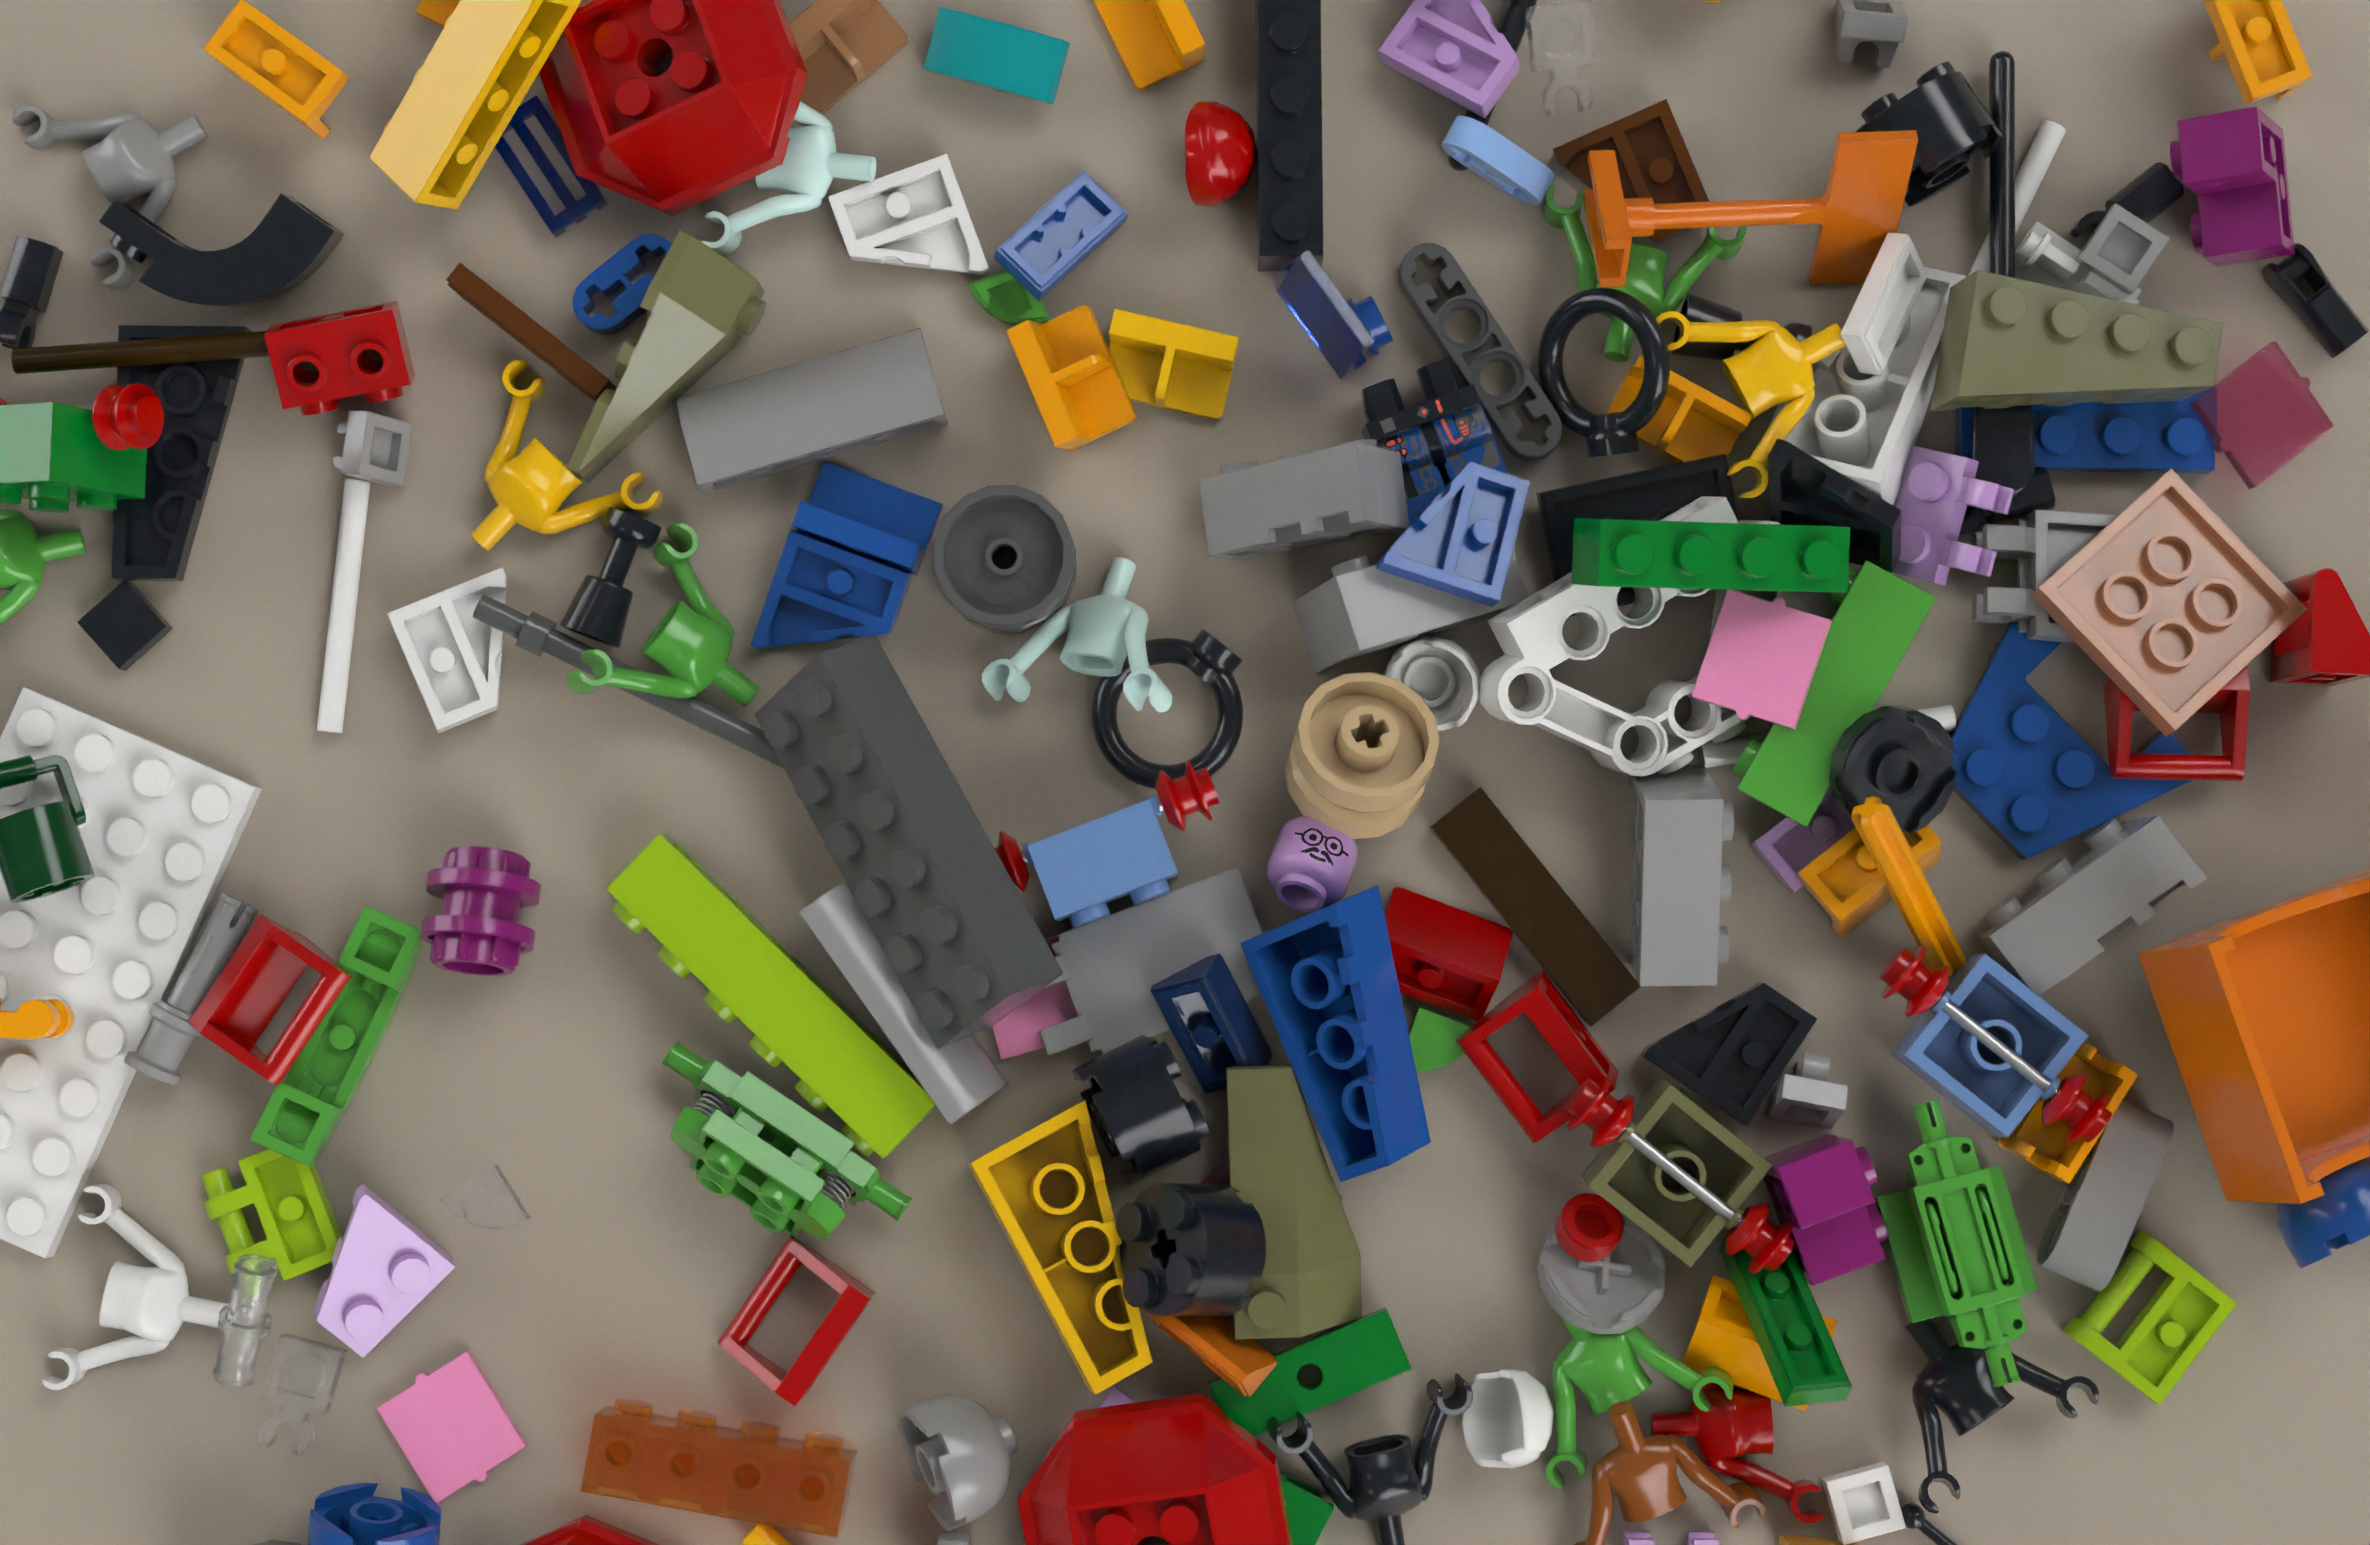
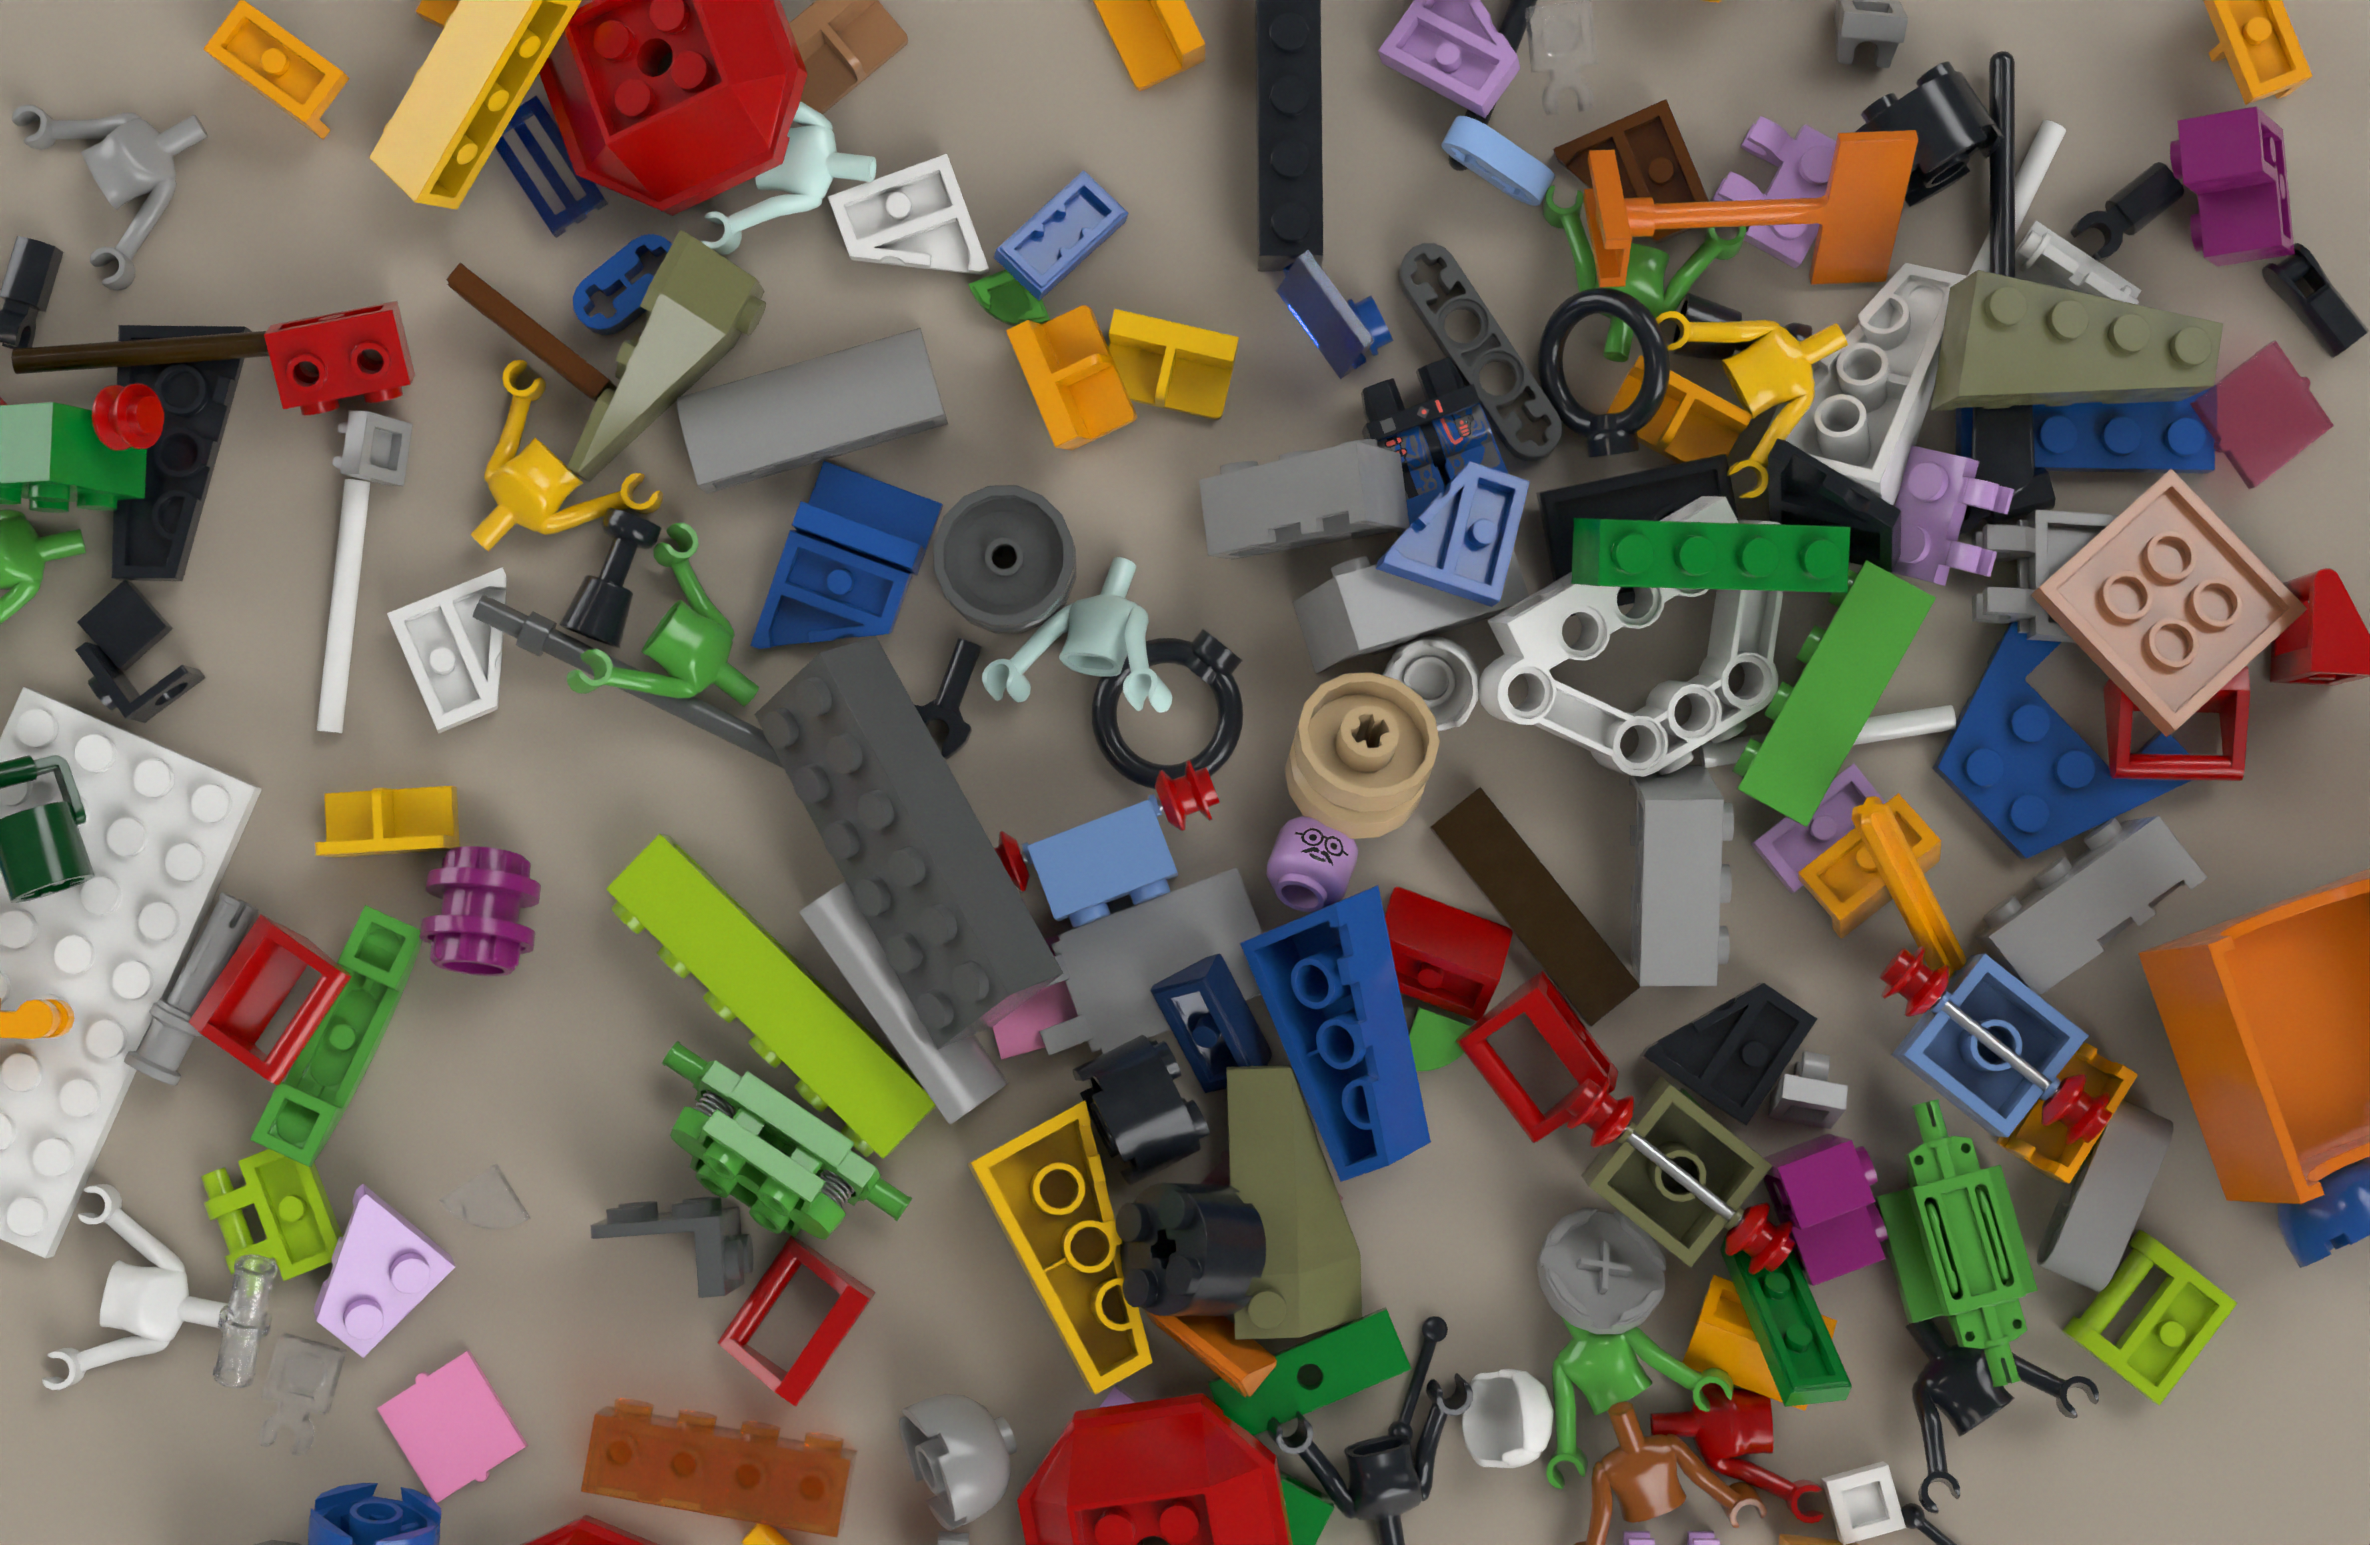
black arch [99,193,344,307] -> none
teal slope [923,7,1070,105] -> none
red piece [1185,101,1257,207] -> none
red tile [1555,1193,1624,1262] -> none
bright pink piece [1692,590,1832,730] -> none
black tile [1829,706,1957,833] -> none
white tile [1841,232,1927,375] -> none
light grey tile [2075,203,2170,295] -> none
none -> black bracket [75,642,205,723]
none -> yellow panel [315,786,460,858]
none -> dark grey bracket [590,1197,753,1298]
none -> black bar [915,638,982,759]
none -> black hinge [1388,1316,1448,1439]
none -> lavender plate [1711,116,1836,269]

